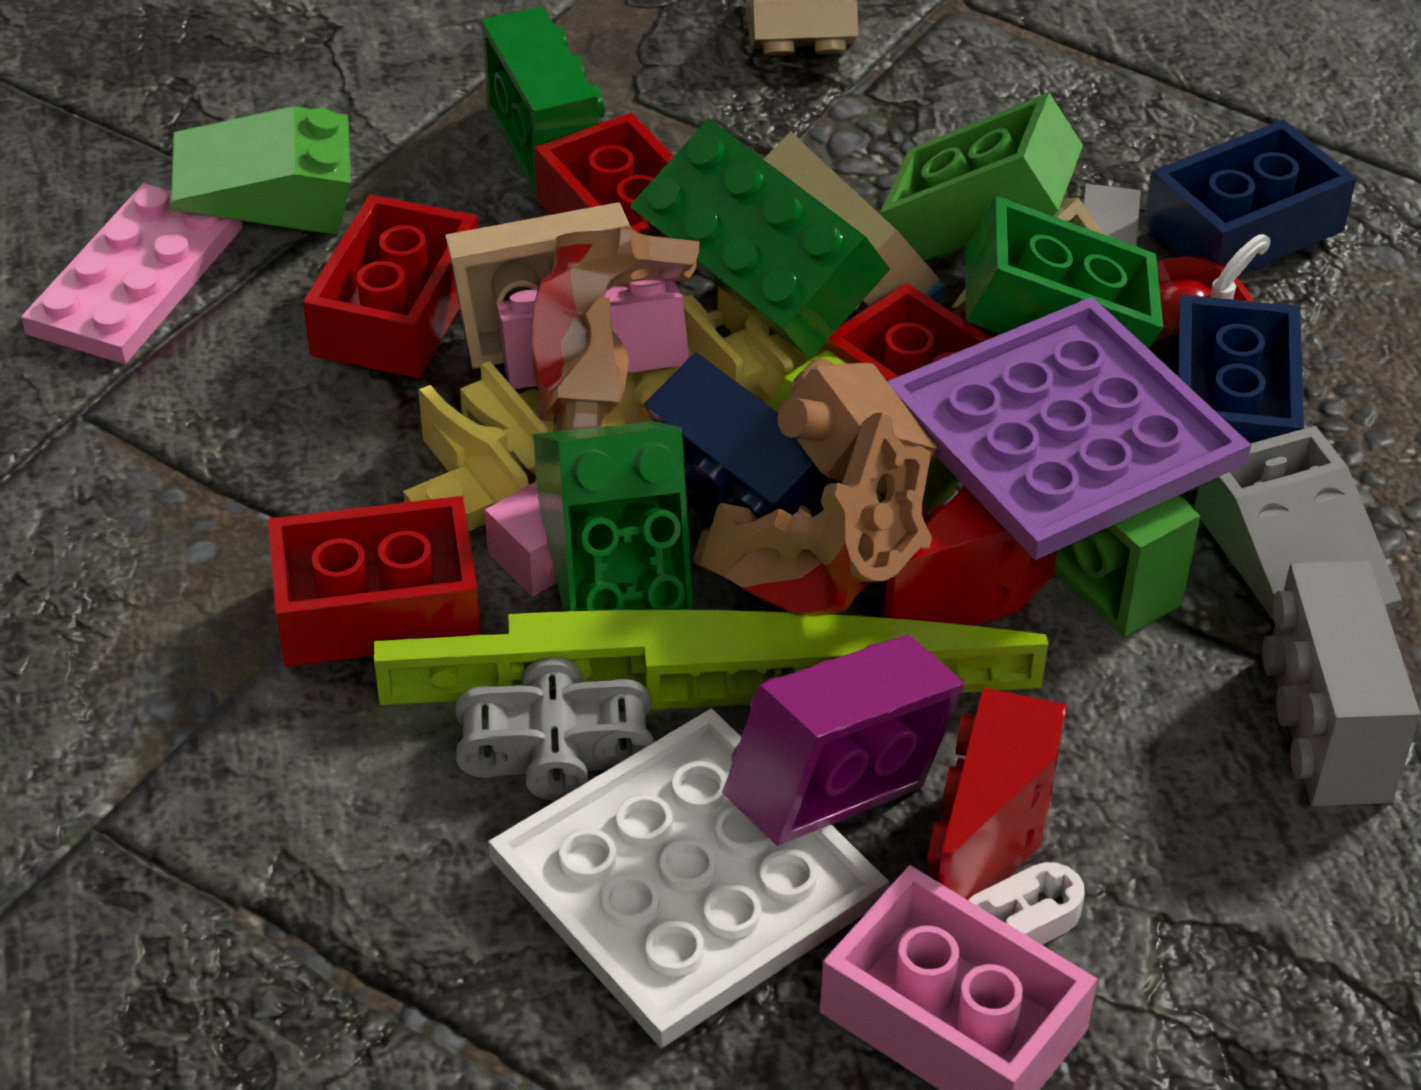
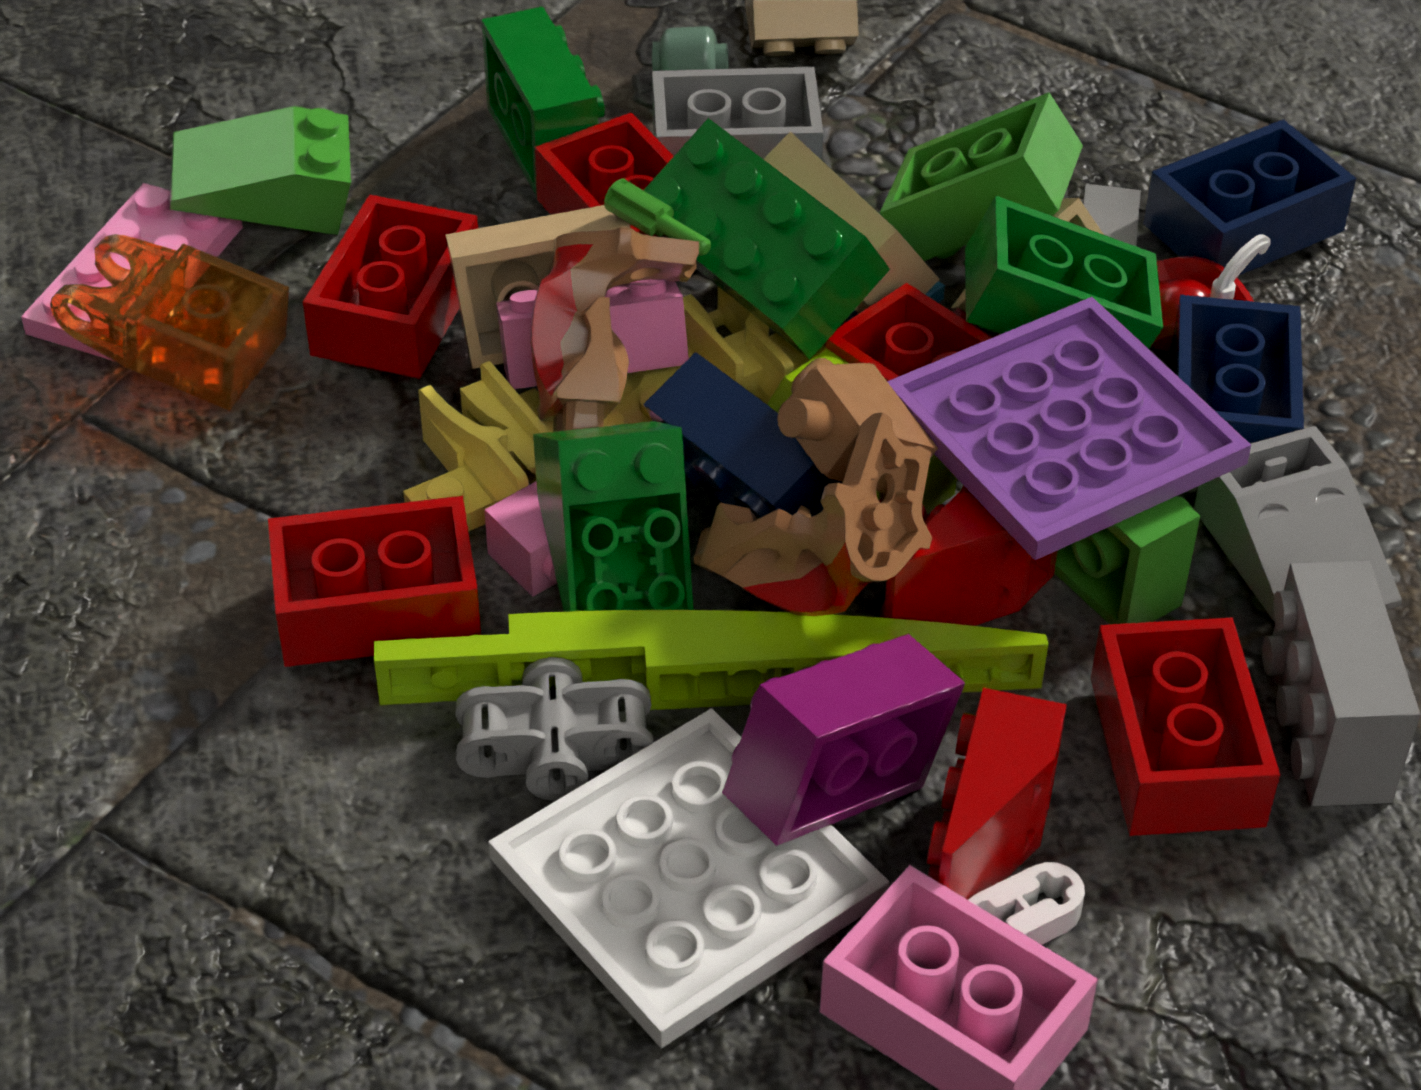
none -> clear orange brick [50,234,289,411]
none -> bright green axle [604,179,711,256]
none -> sand green head [652,26,729,71]
none -> light grey brick [652,67,823,160]
none -> red brick [1090,617,1280,836]

